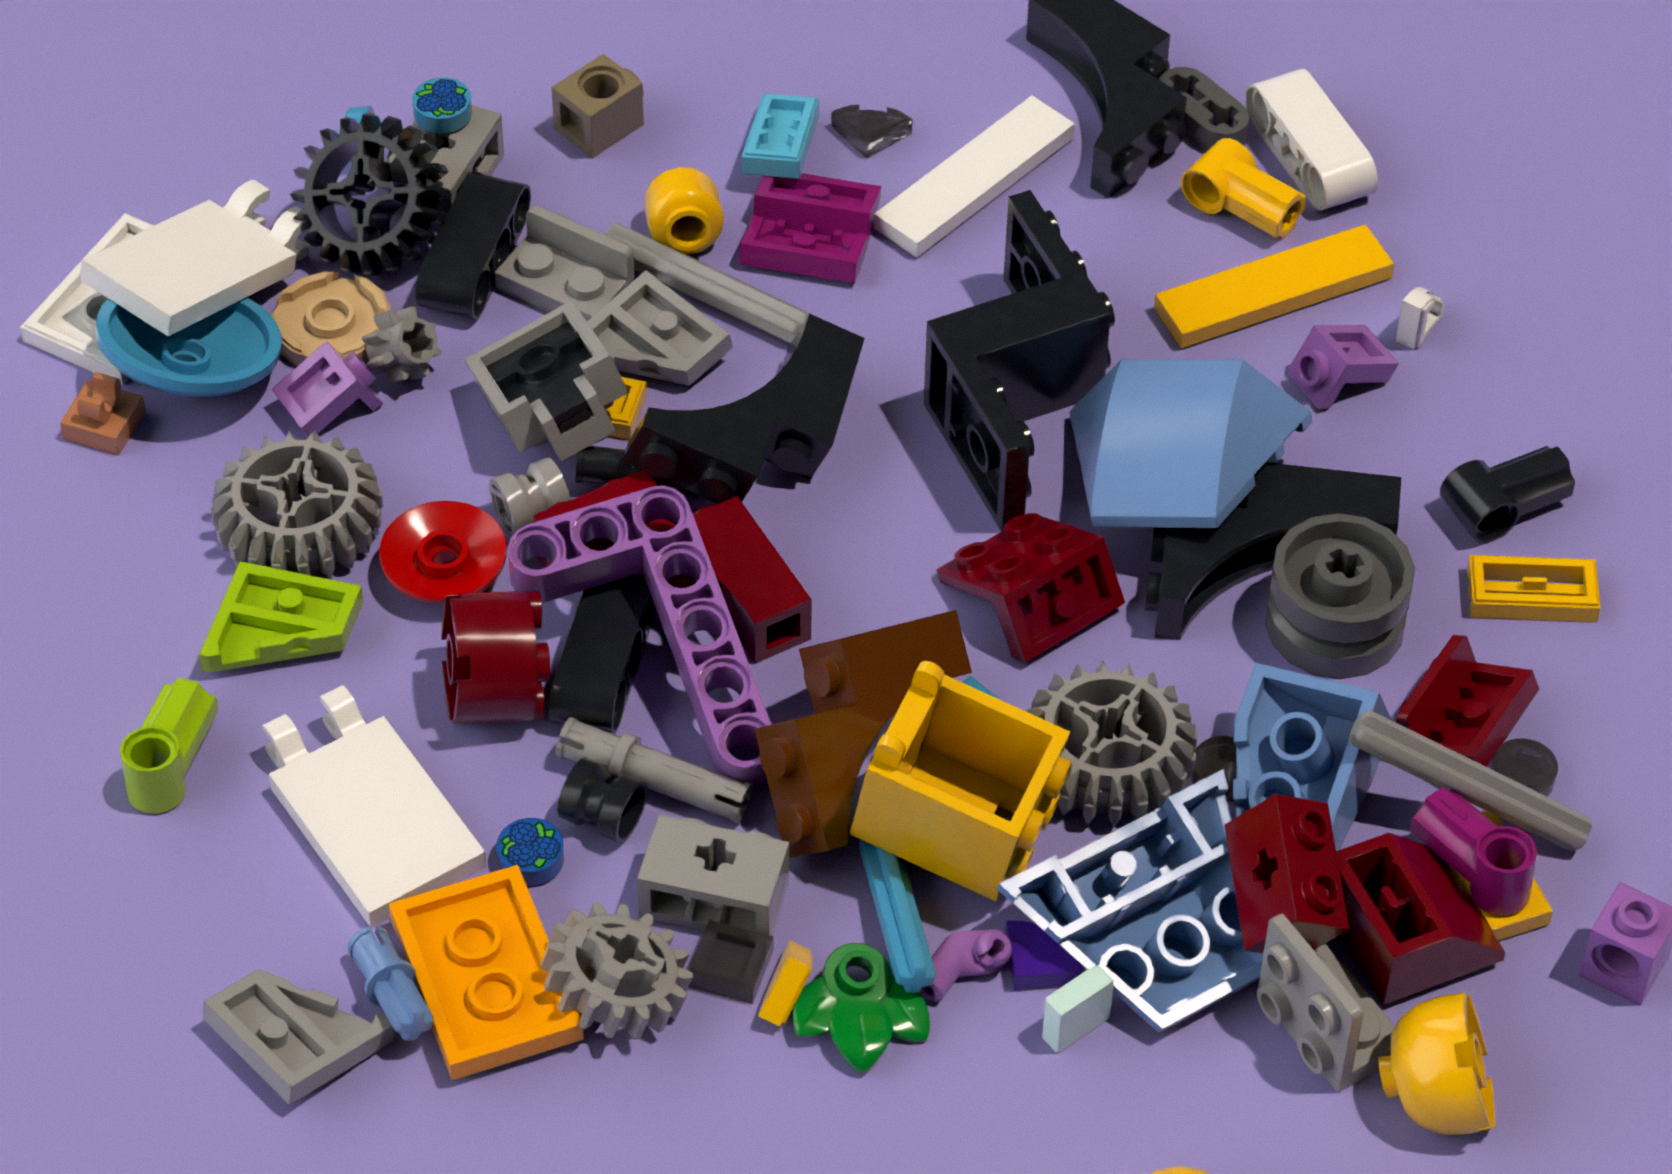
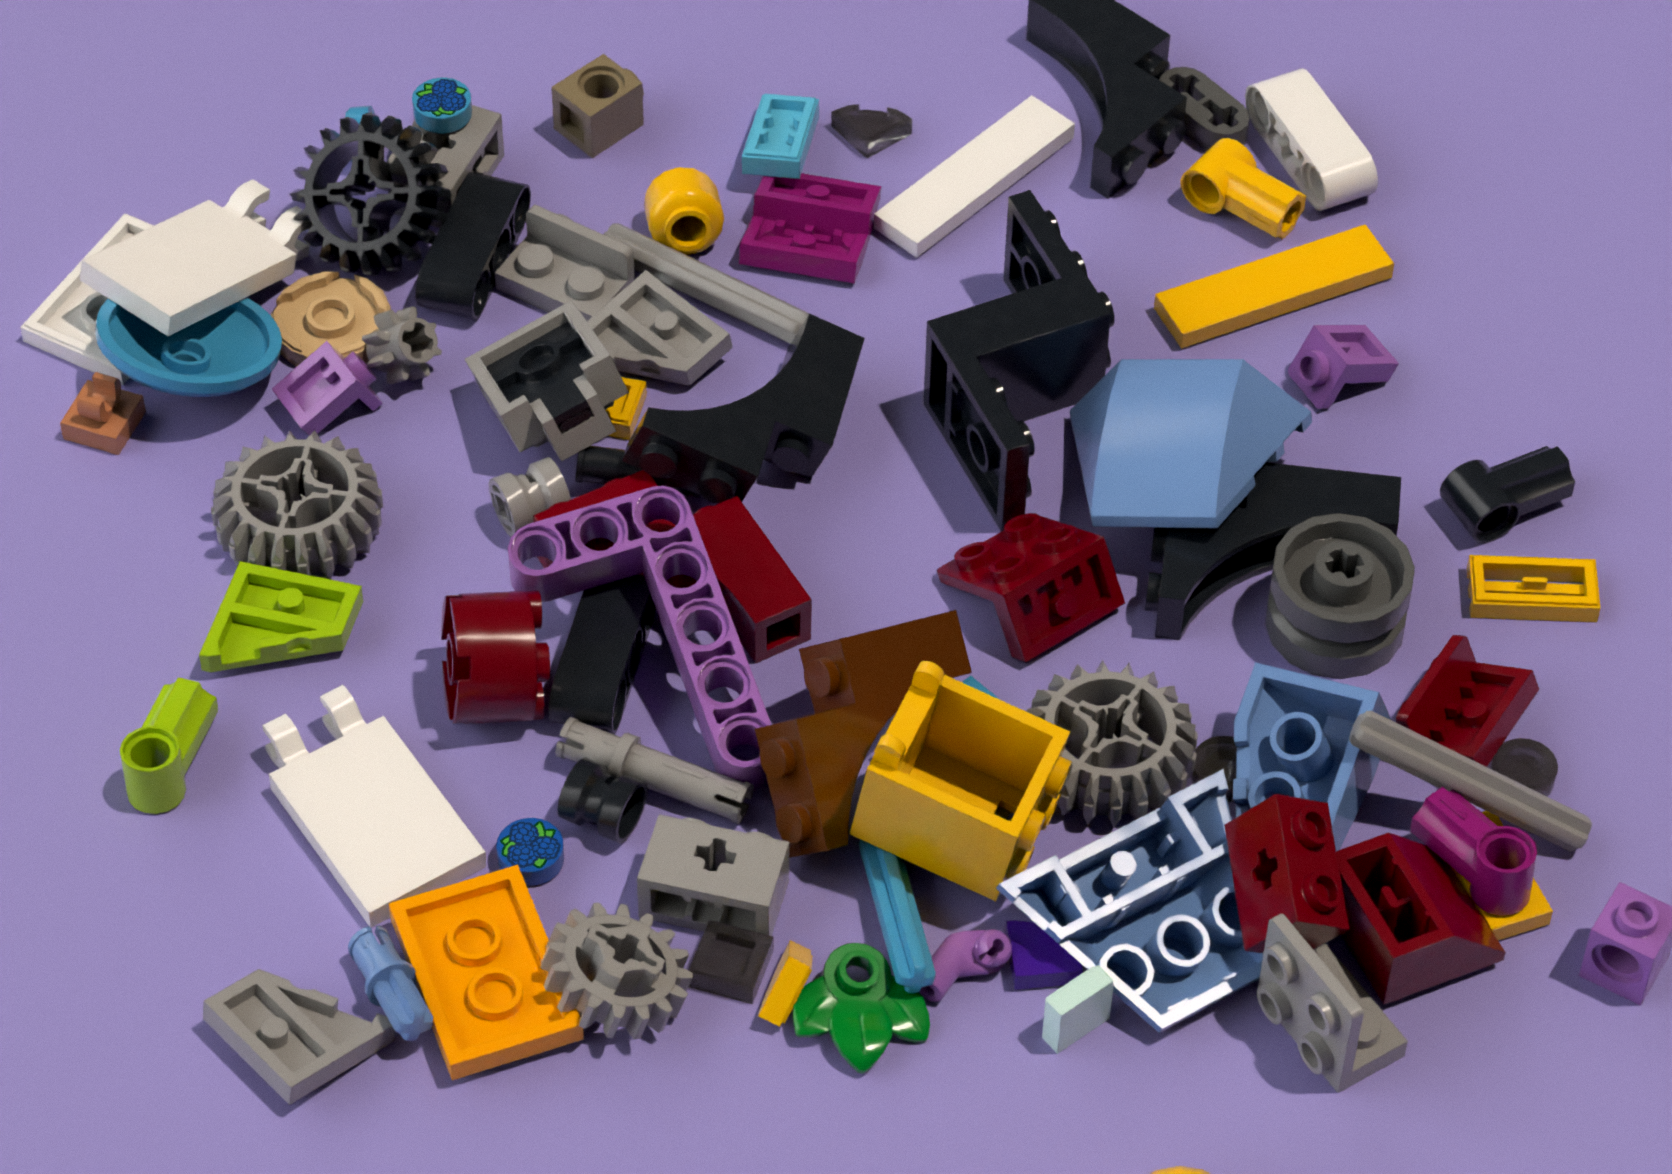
red dish [379,501,507,604] -> none
yellow cylinder [1379,992,1496,1135] -> none
white tile [1396,287,1444,350] -> none

